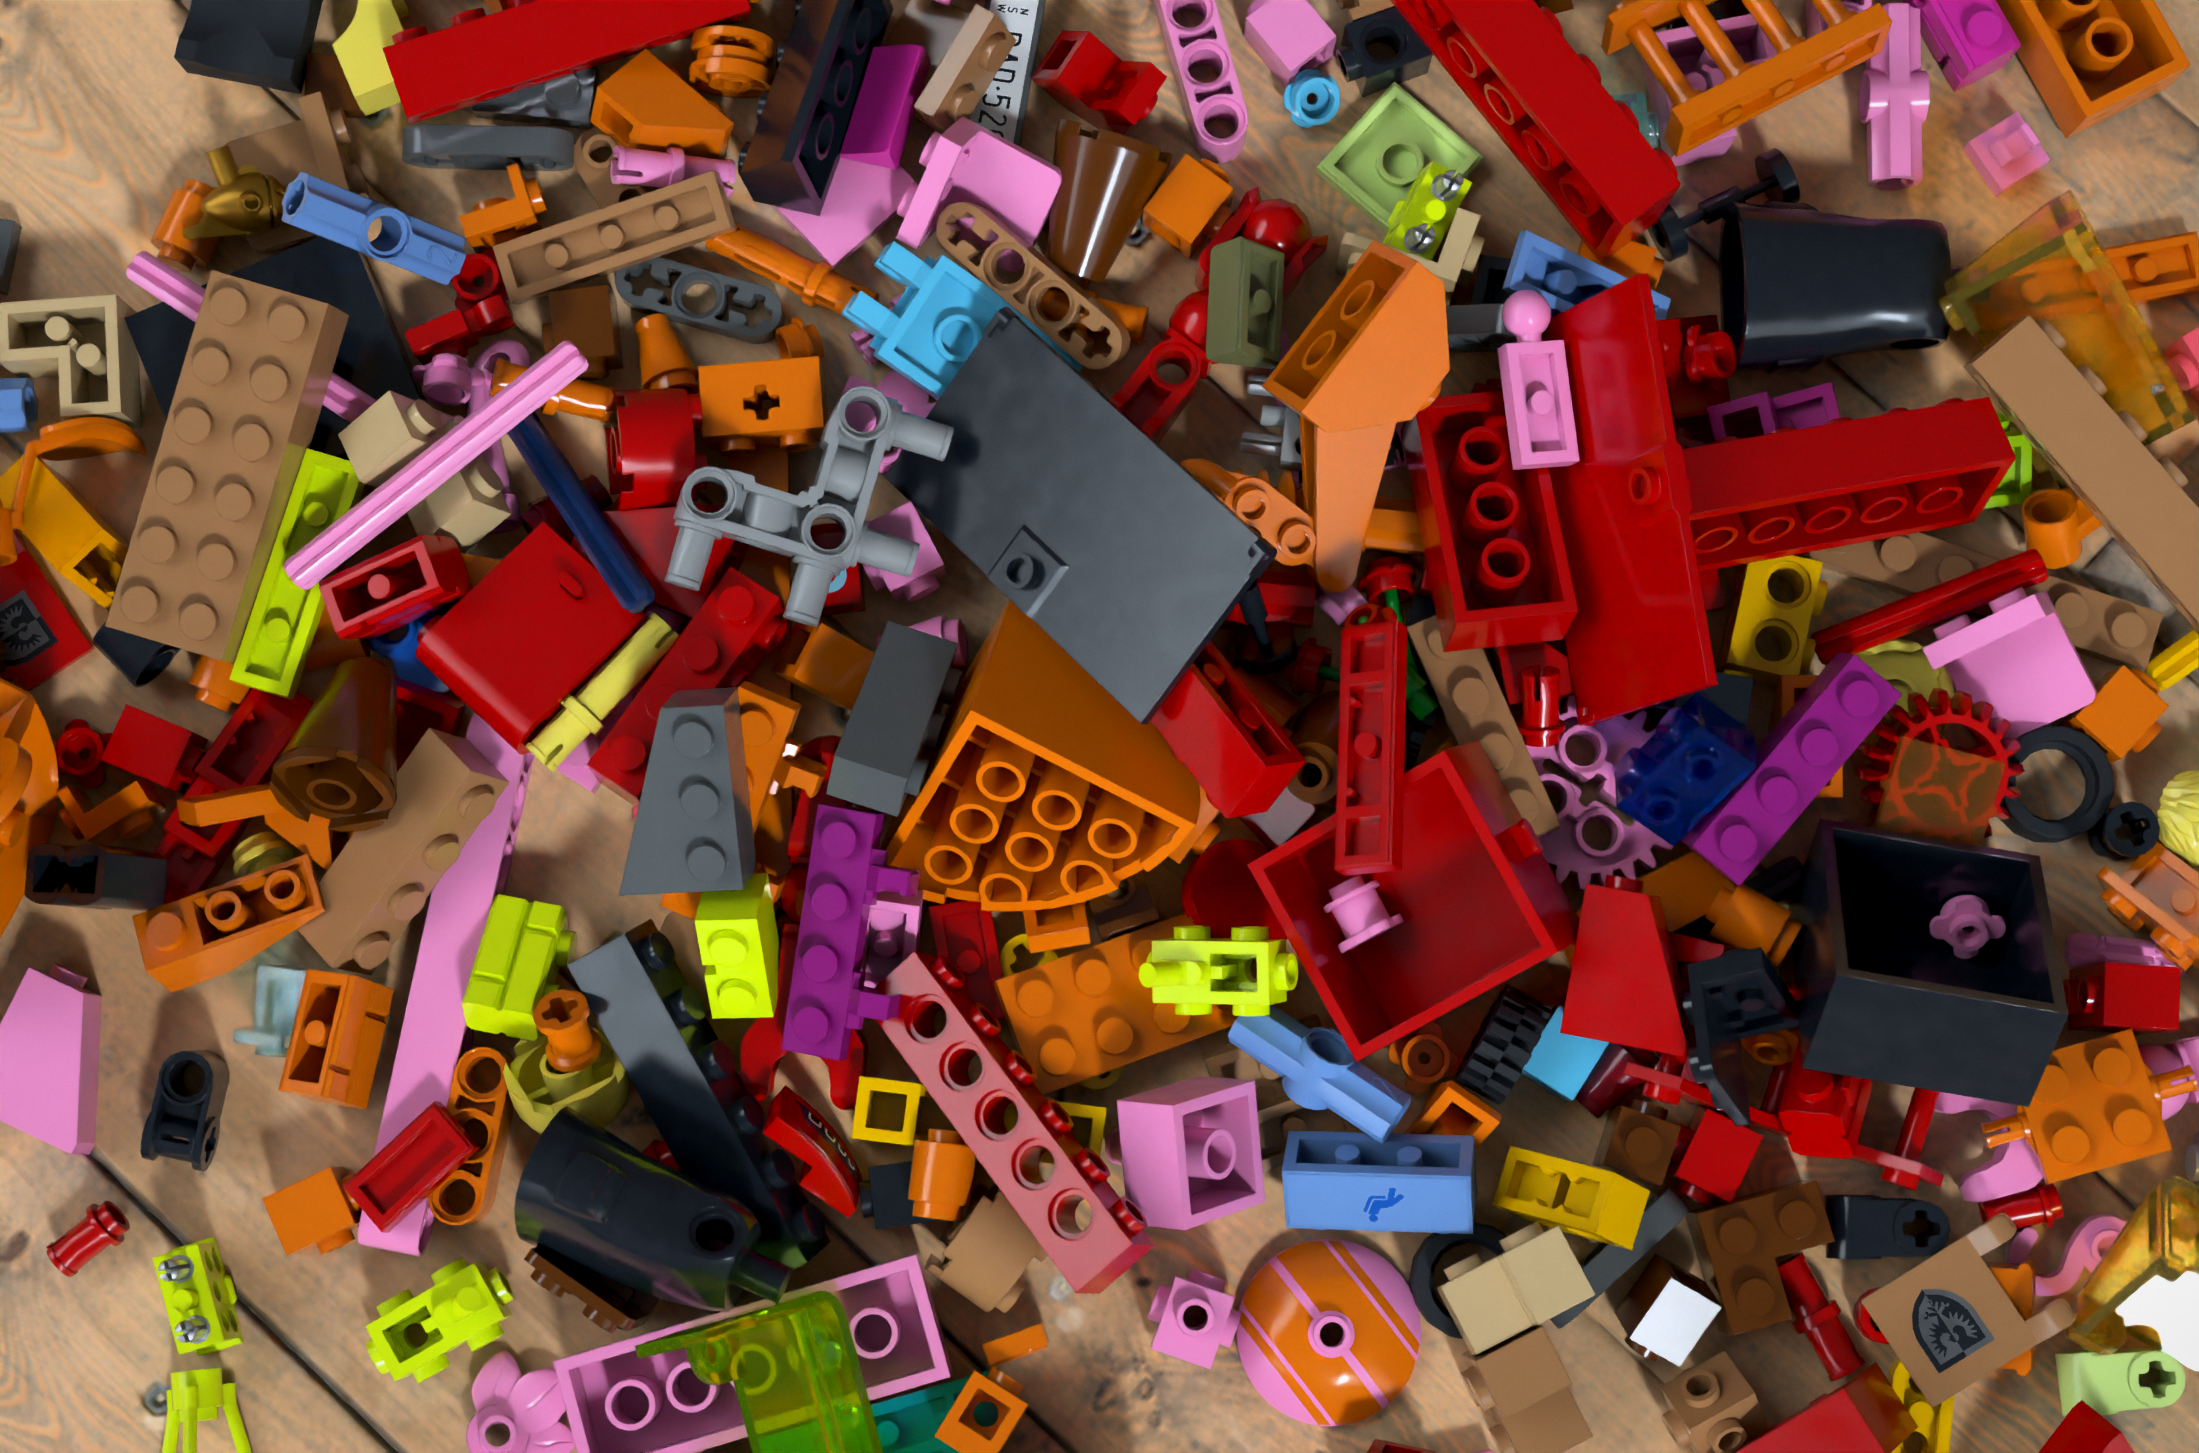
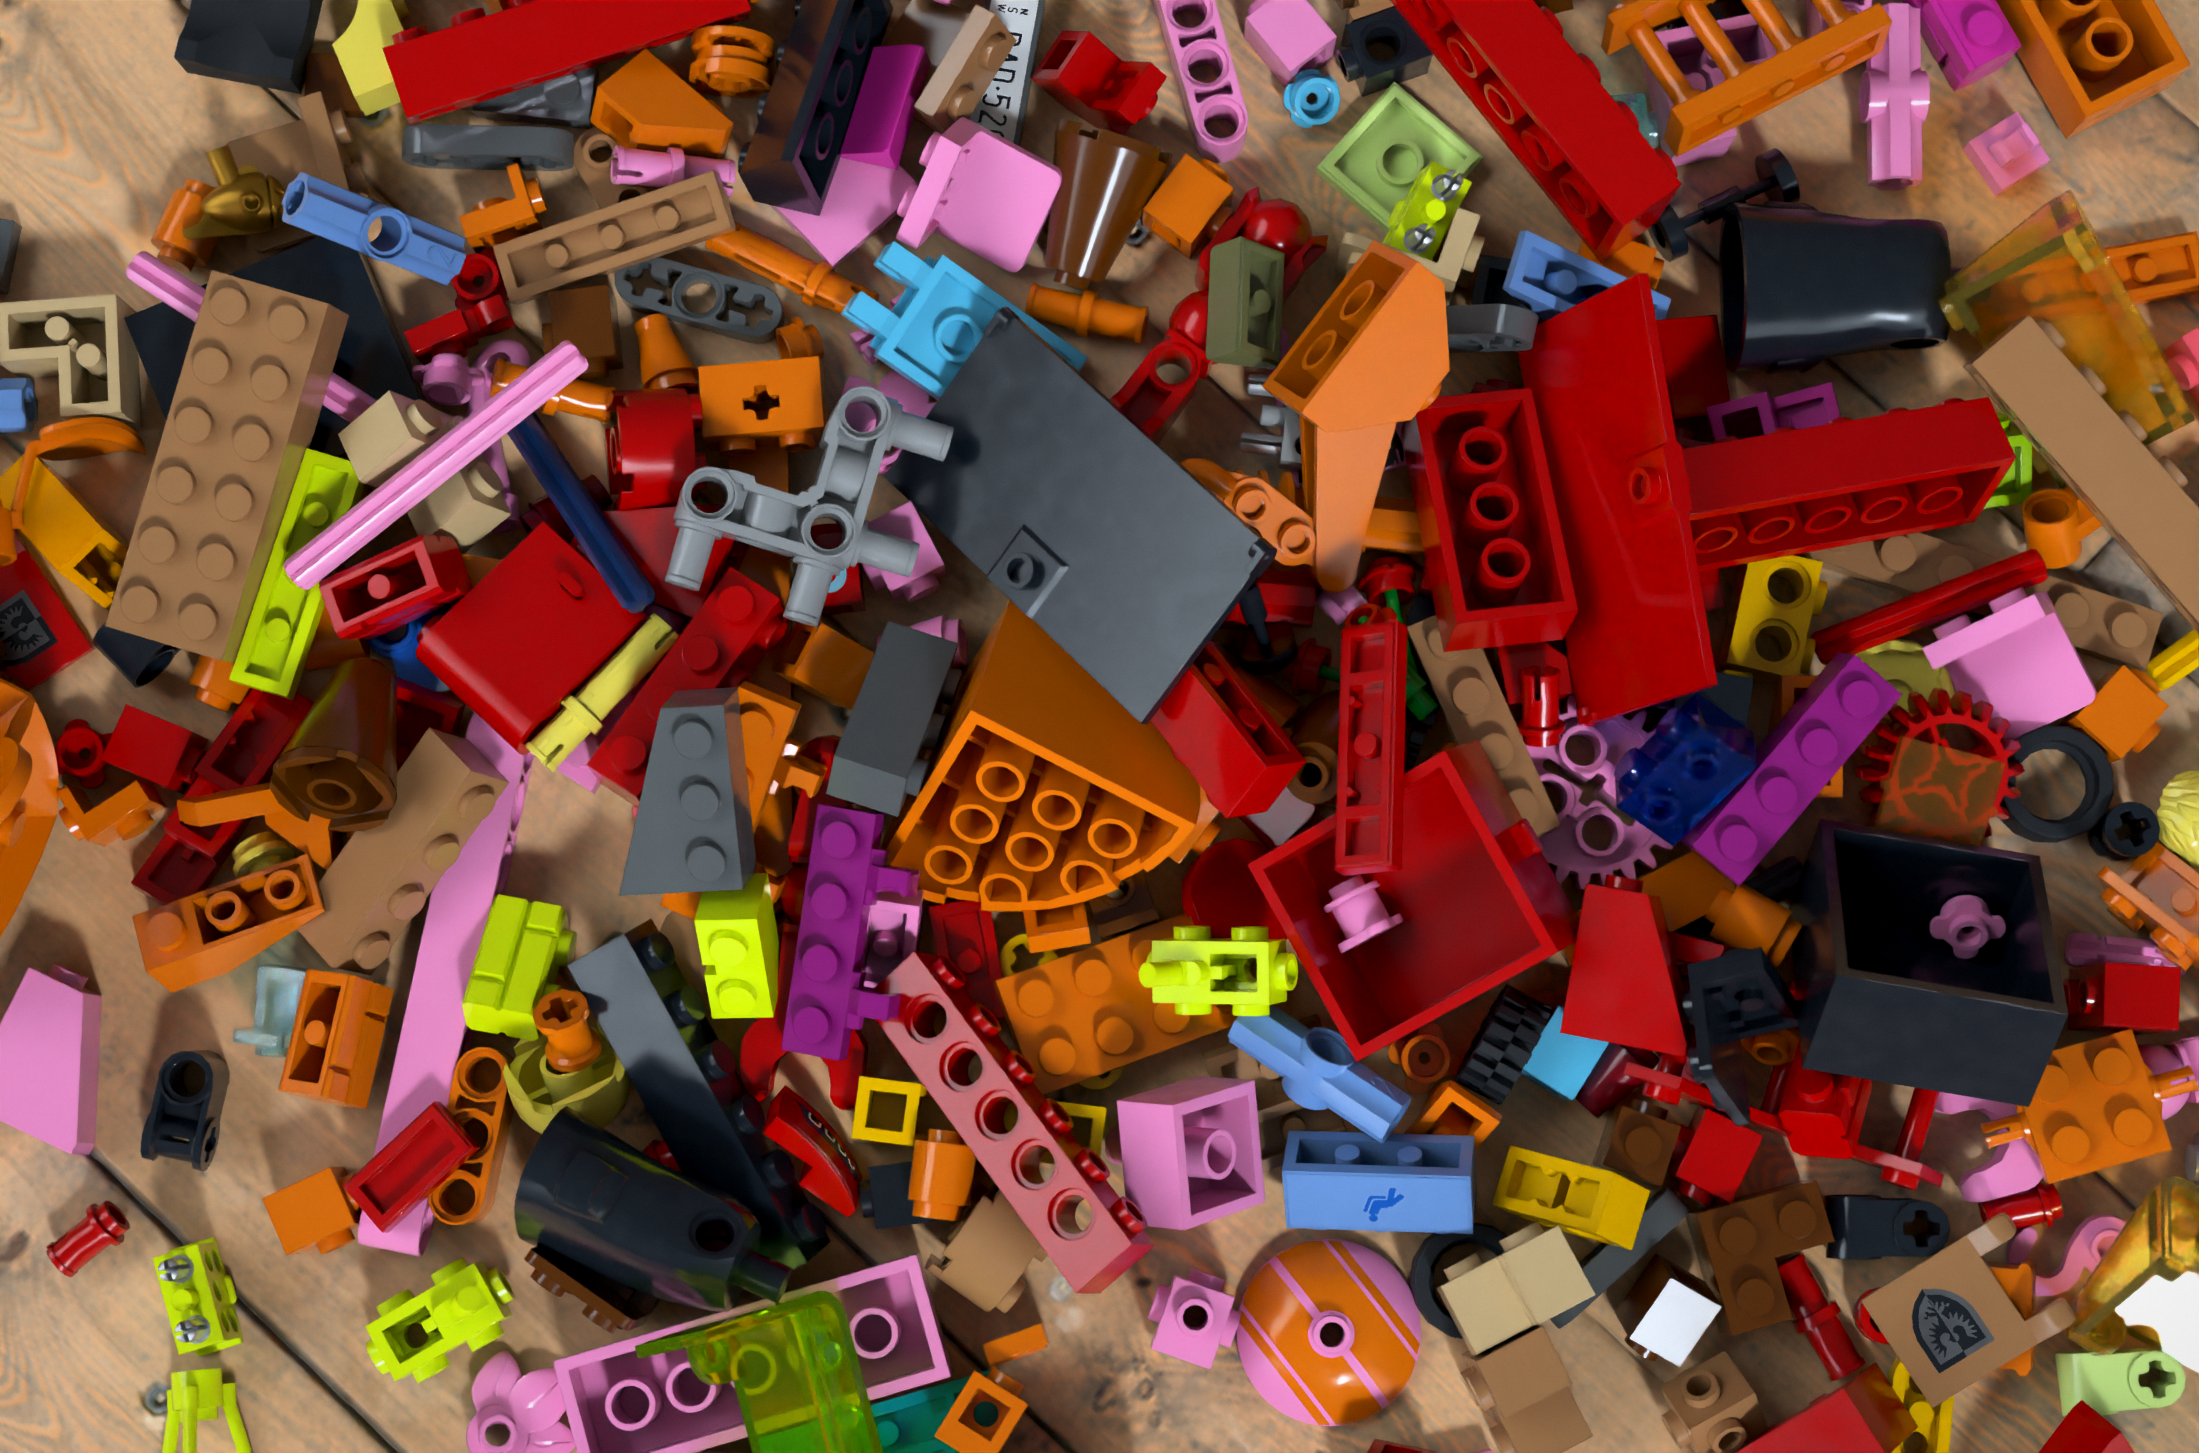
black brick [24,843,167,911] -> none
medium nougat beam [936,202,1131,370] -> none
bright pink plate [1497,289,1580,470] -> none
red plate [1683,325,1737,392] -> none

